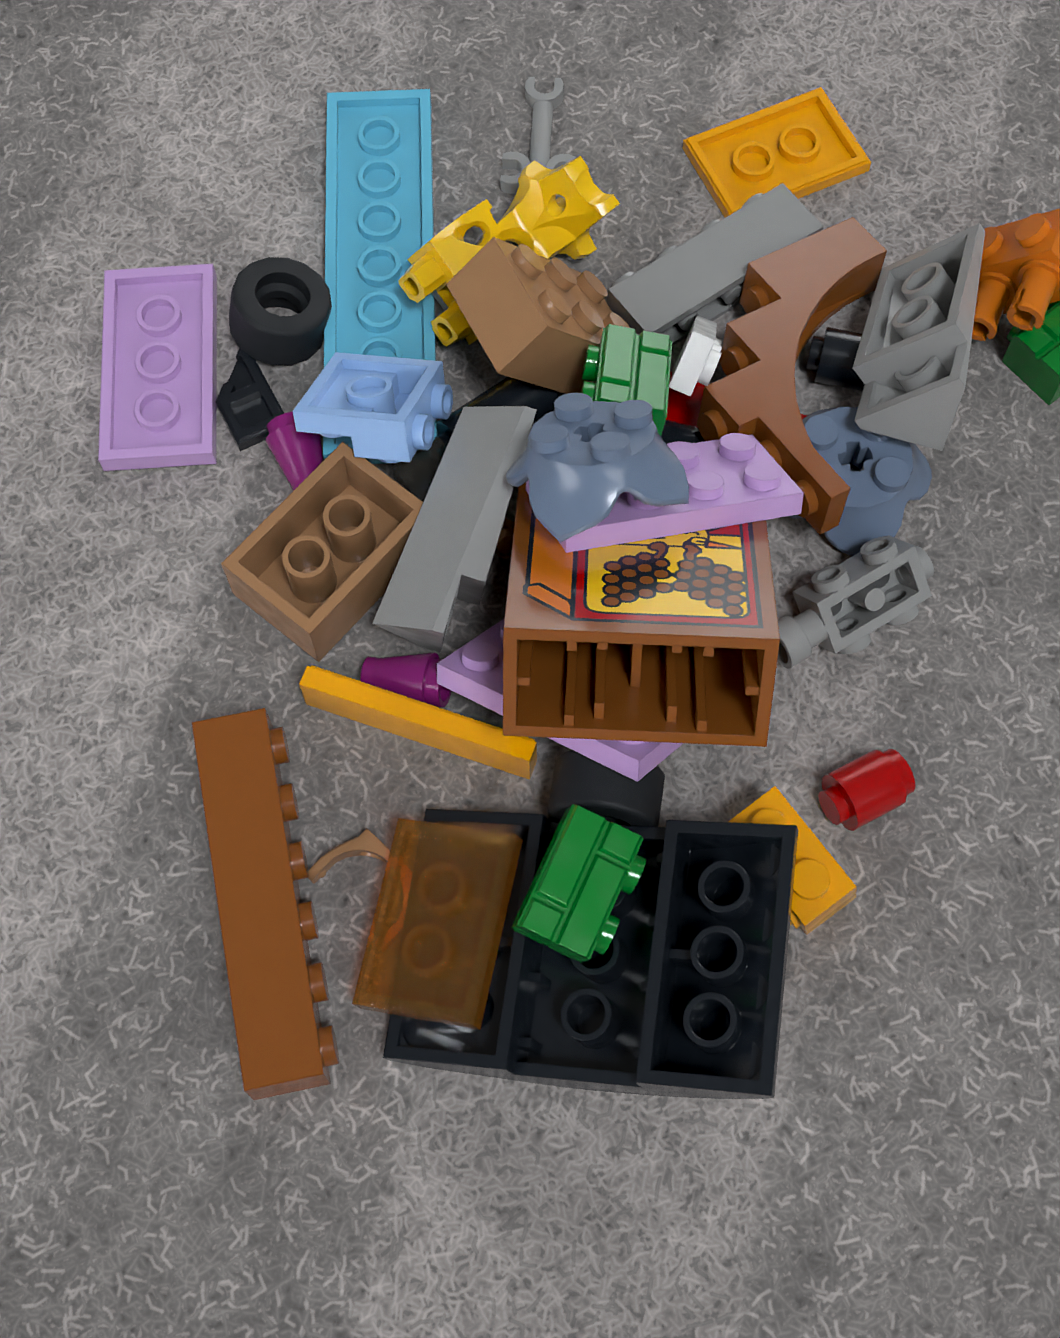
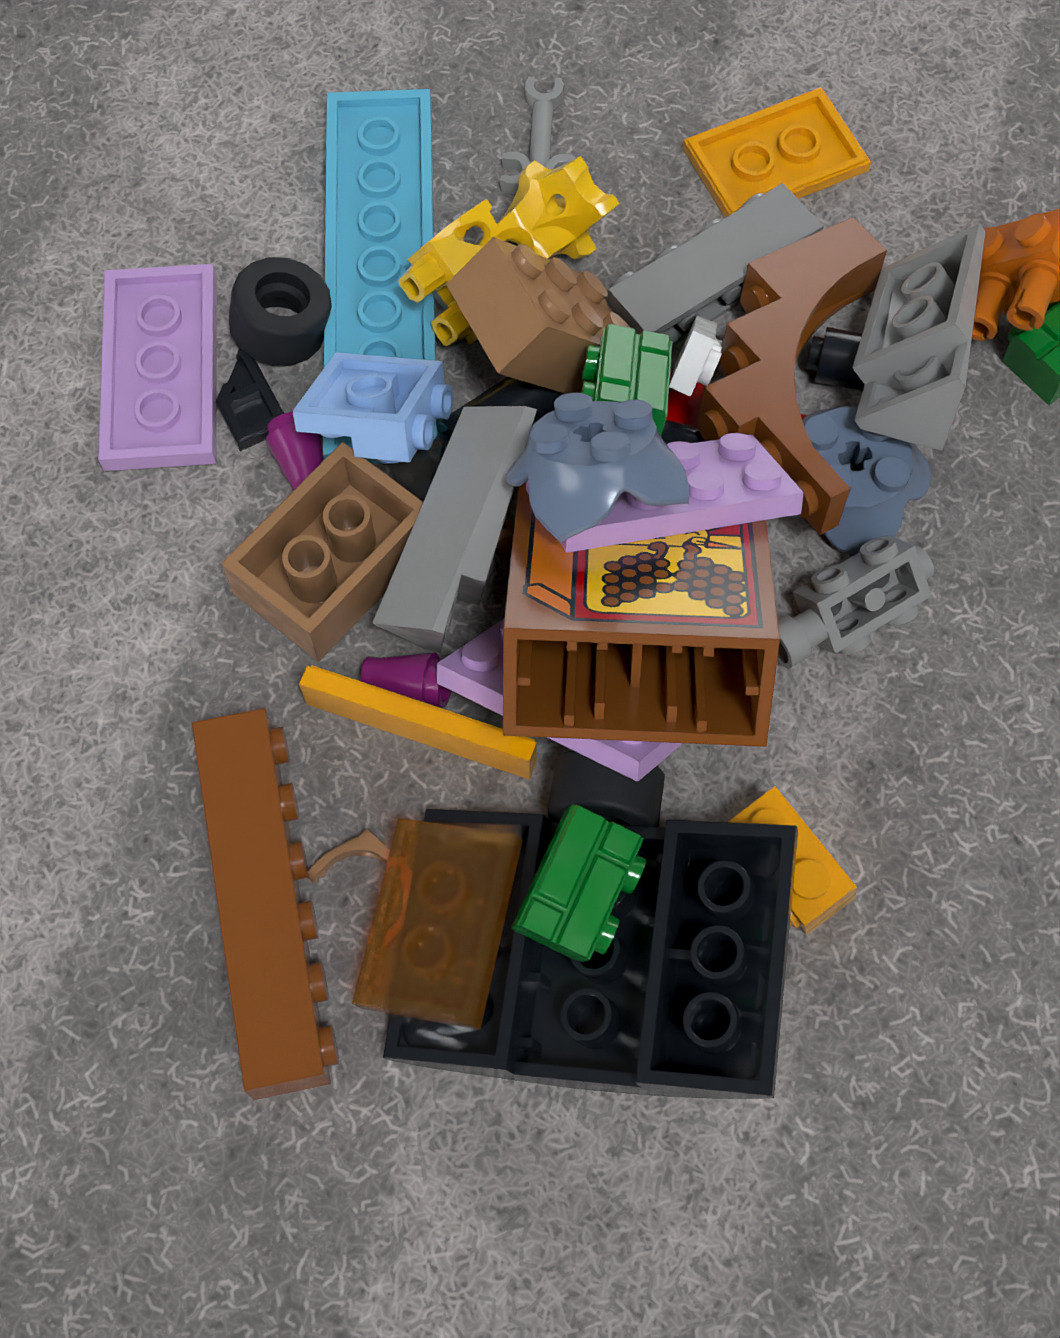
red brick [818,749,916,831] -> none

